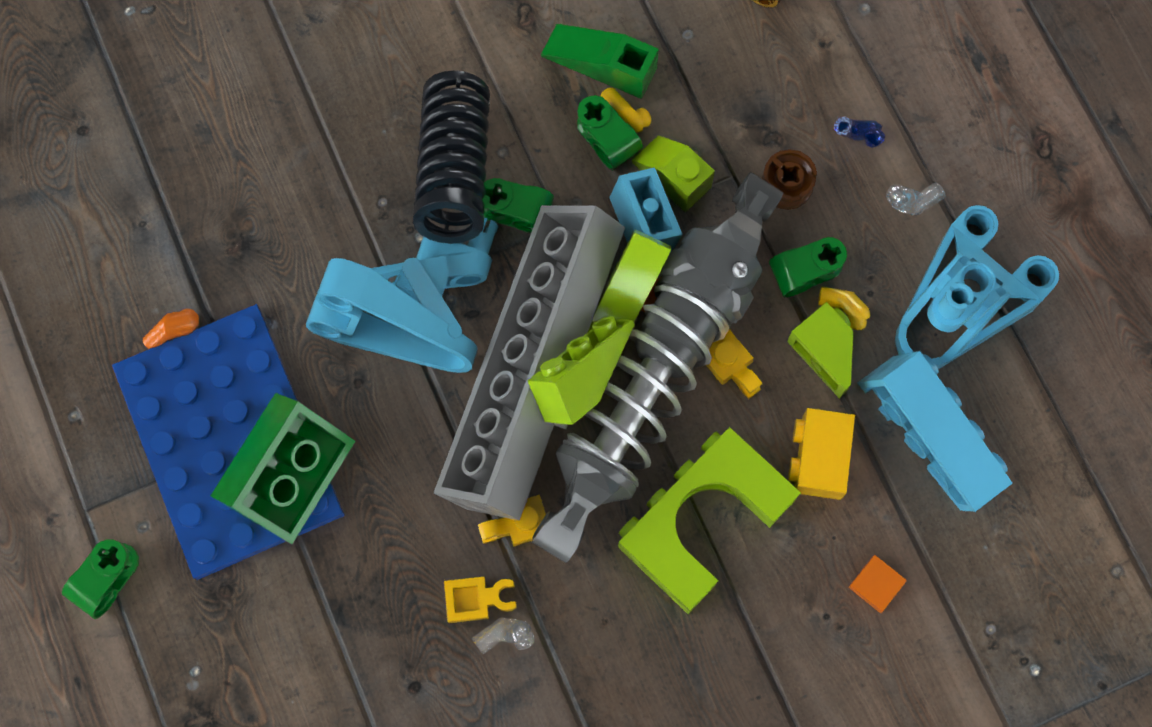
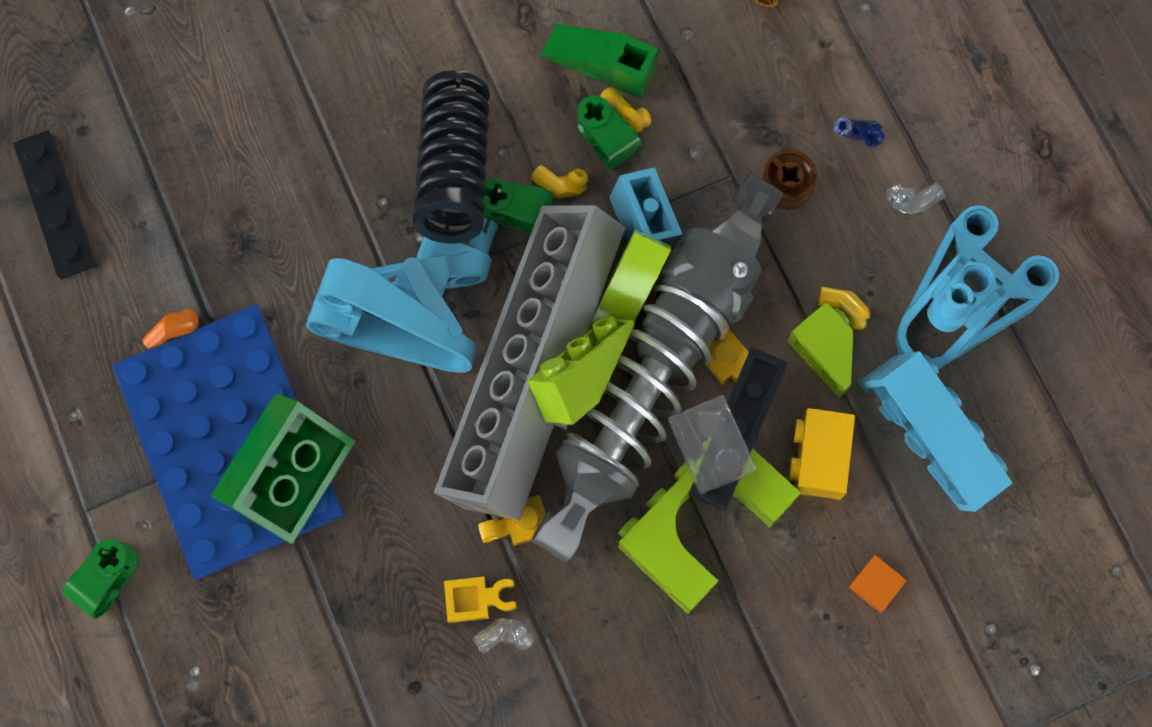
lime slope [632,135,715,212] -> none
green piece [768,237,847,298] -> none
none -> black plate [13,130,97,280]
none -> yellow arm [531,164,588,199]
none -> clear plate [668,395,757,495]
none -> black plate [688,347,788,511]

